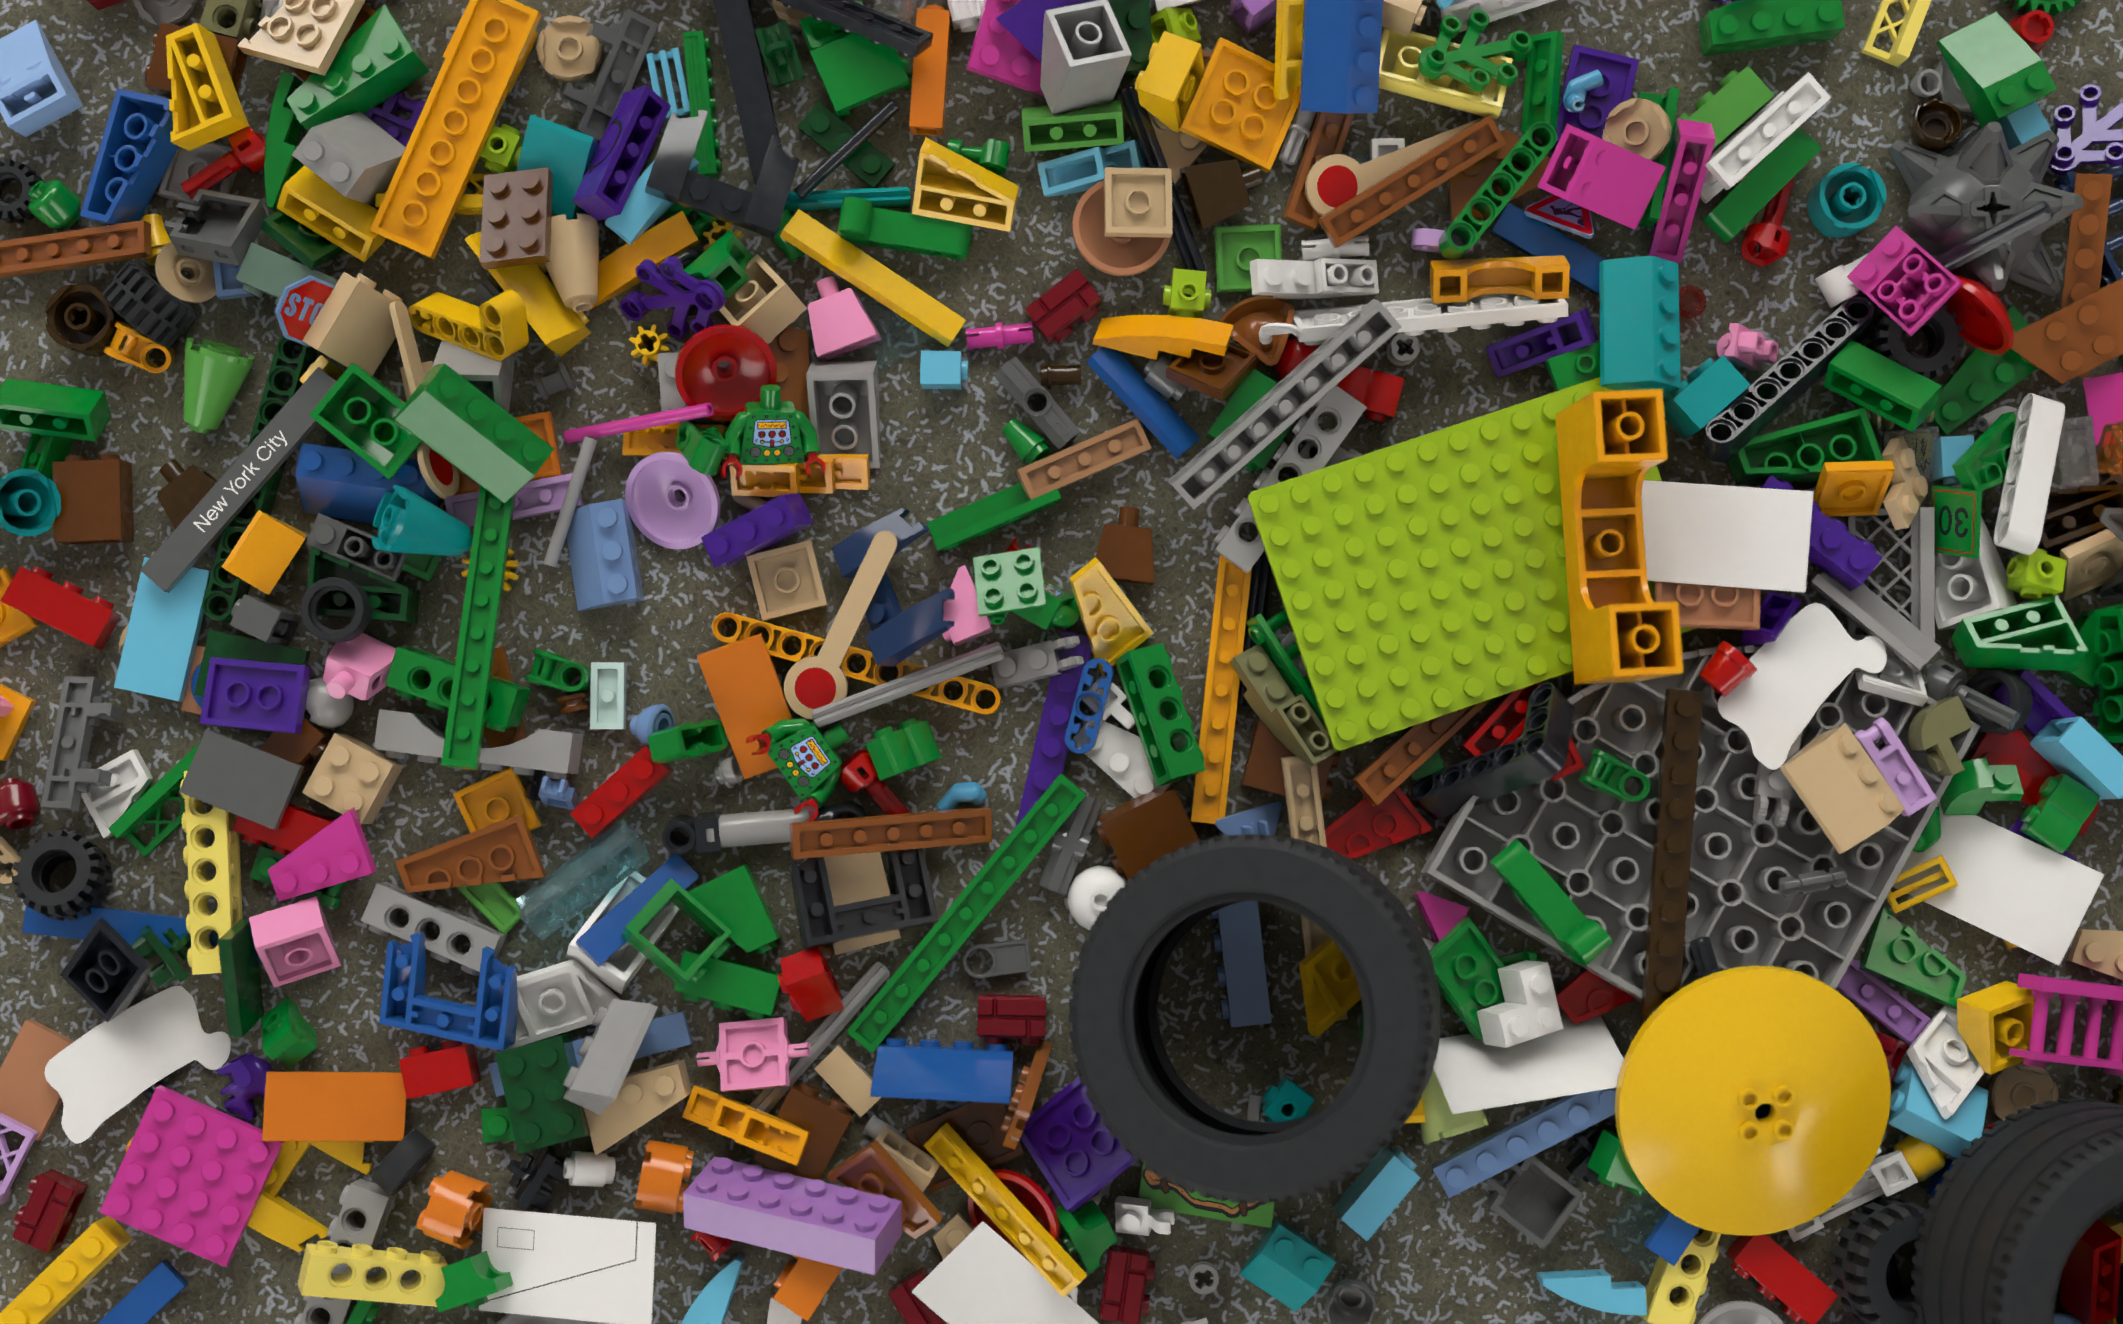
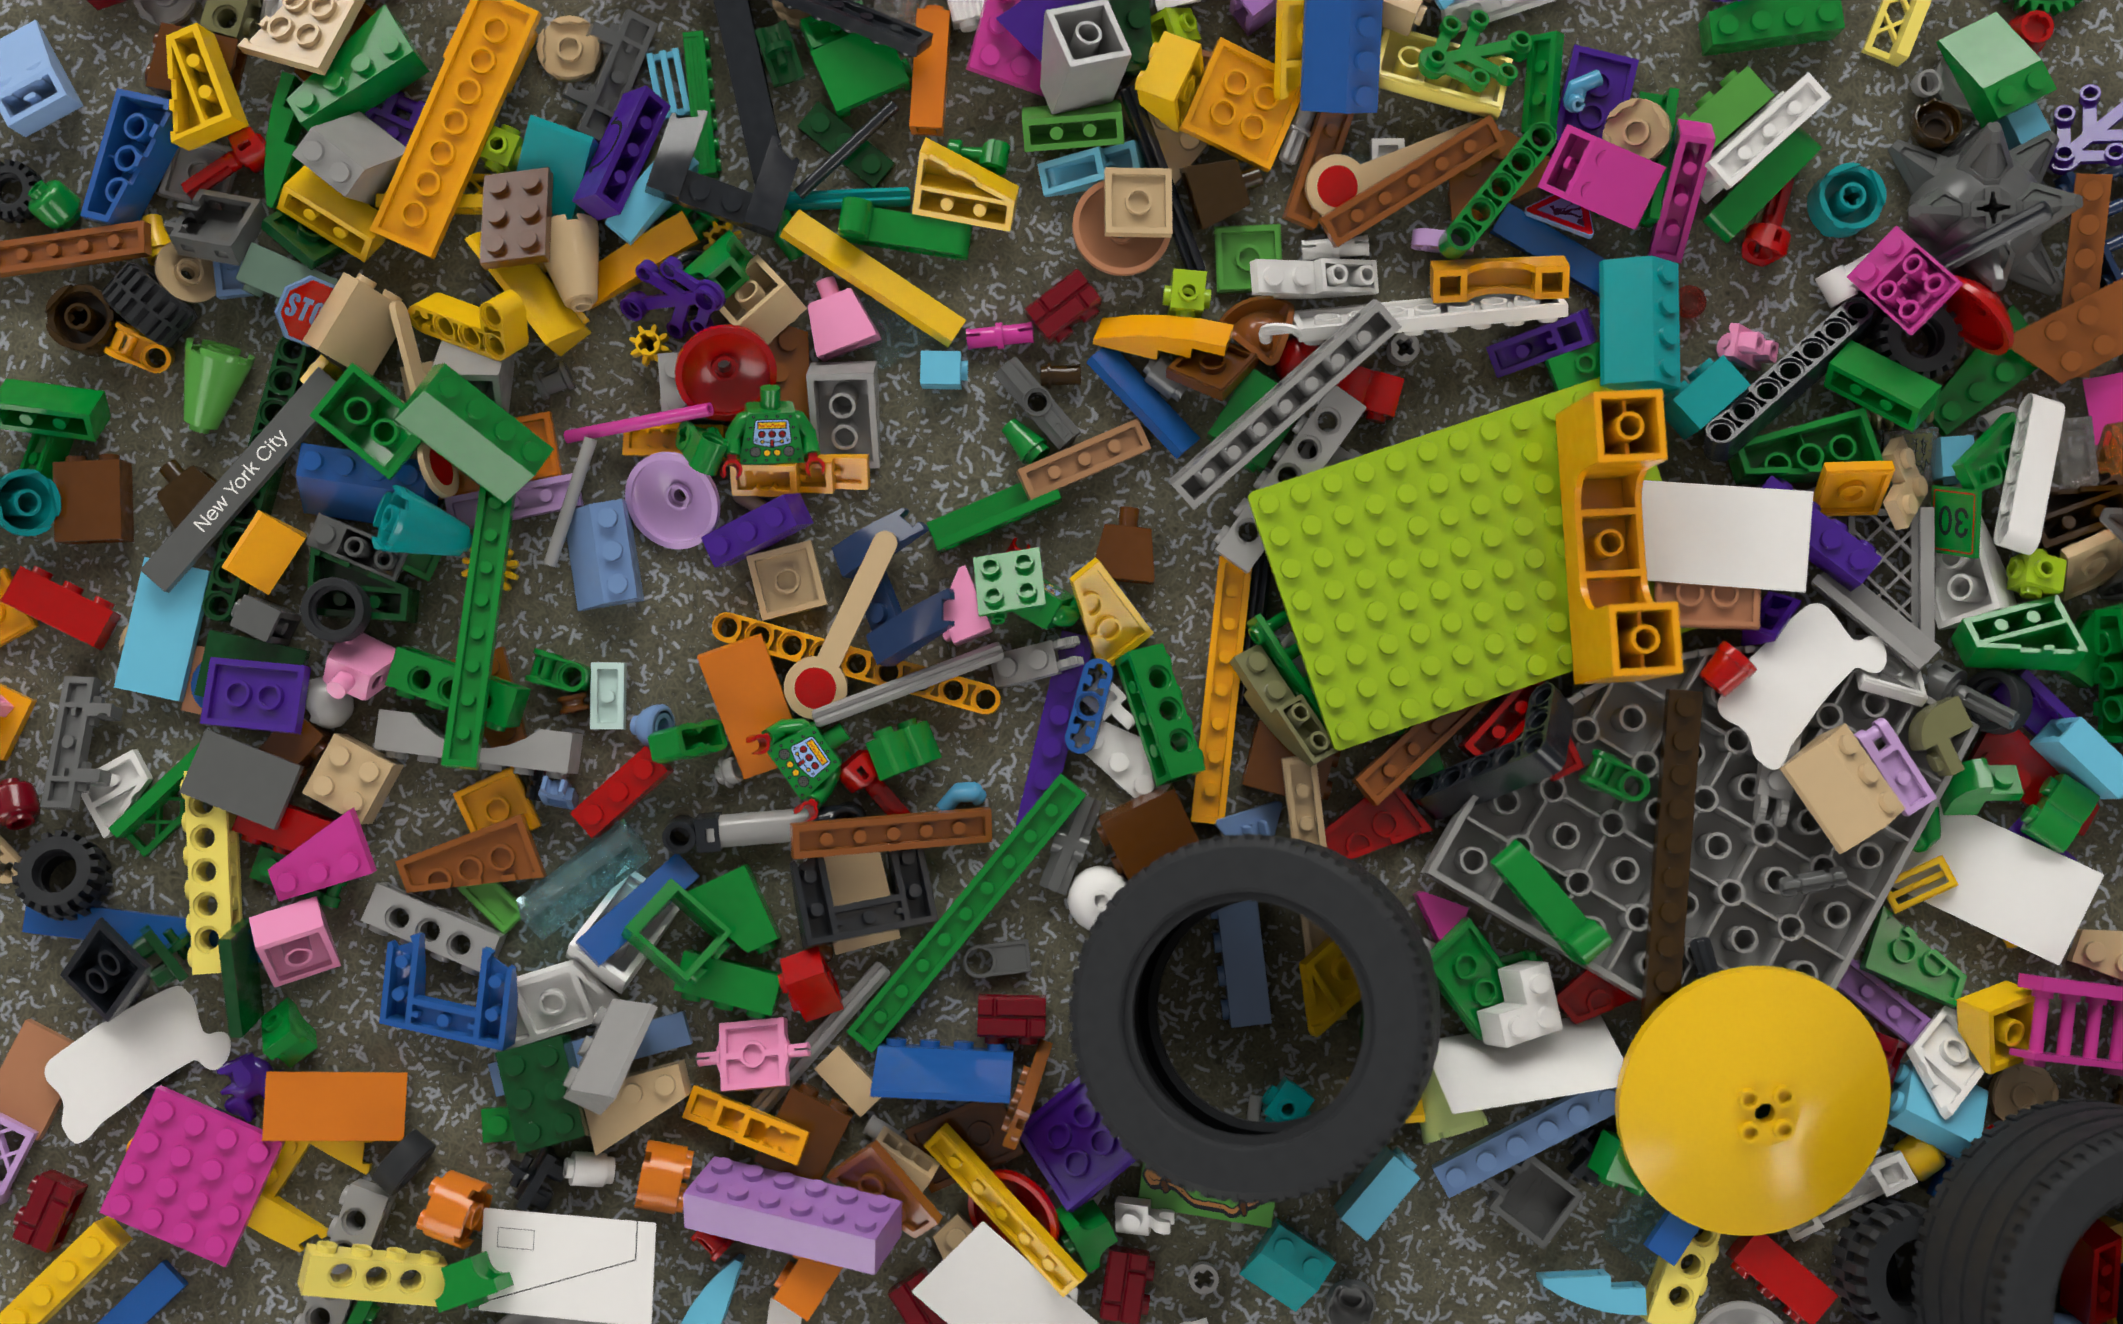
red brick [399,1040,481,1100] -> none

